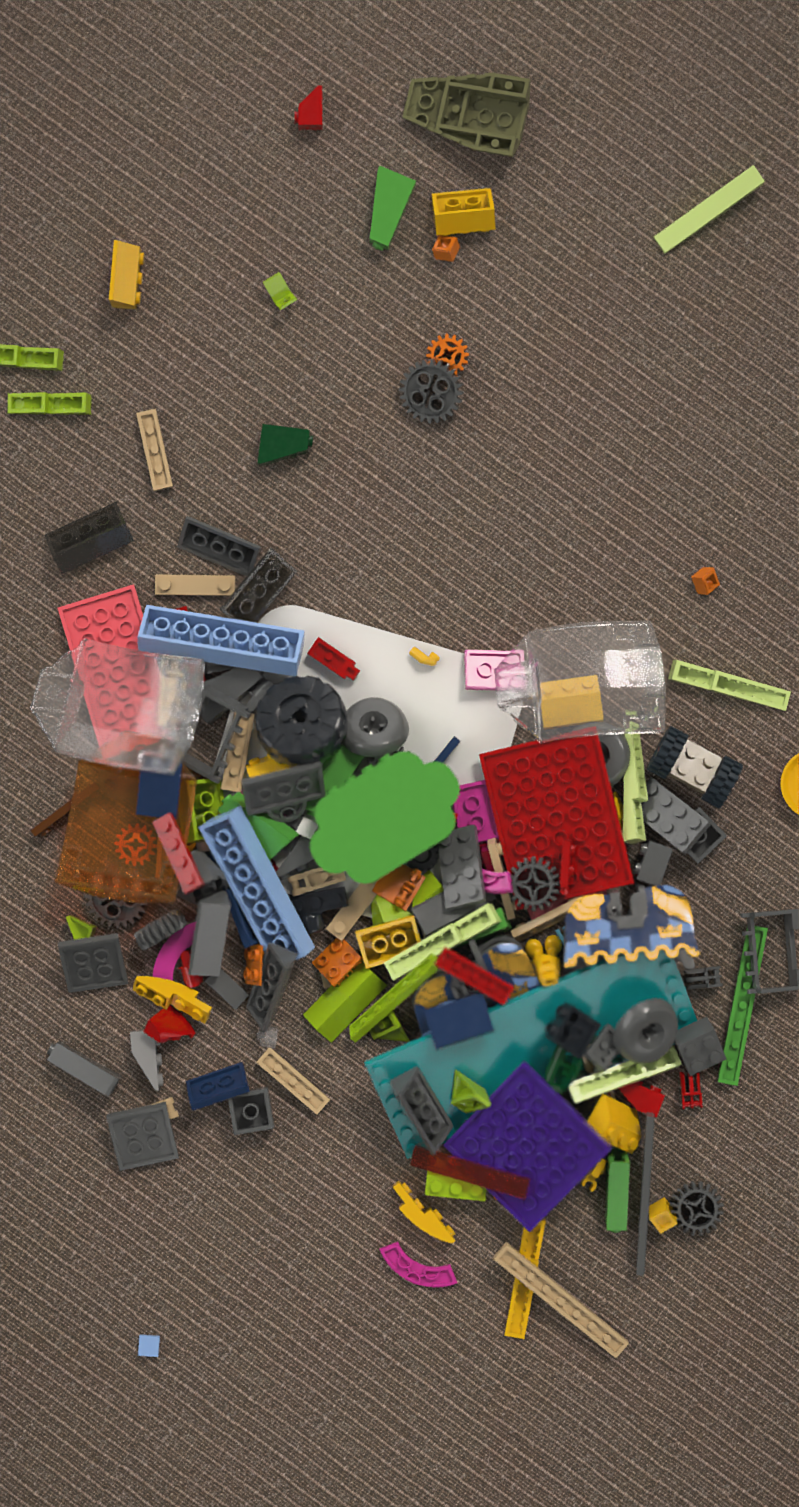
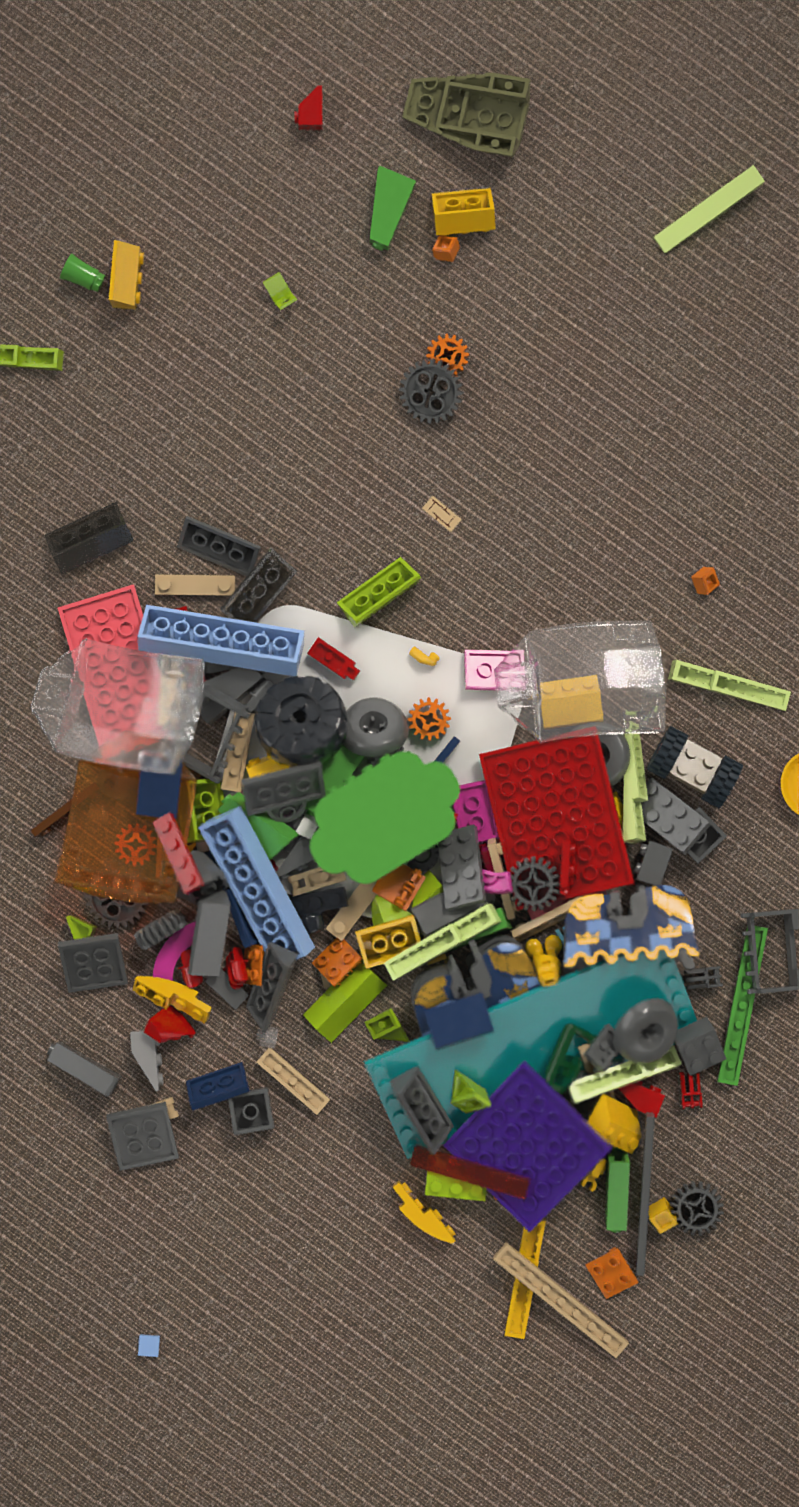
lime slope [8,392,91,415] -> none
tan plate [136,409,173,491] -> none
dark green slope [257,424,314,466] -> none
lime tile [349,953,439,1043] -> none
dark pink tile [379,1241,457,1288] -> none
red plate [434,946,515,1005] -> none
black plate [544,1002,601,1059] -> none
none -> bright green plant [60,253,106,292]
none -> red arm [223,947,248,990]
none -> lime slope [337,557,421,628]
none -> orange gear [408,697,451,741]
none -> tan sticker [422,496,462,532]
none -> orange hinge [585,1247,639,1299]

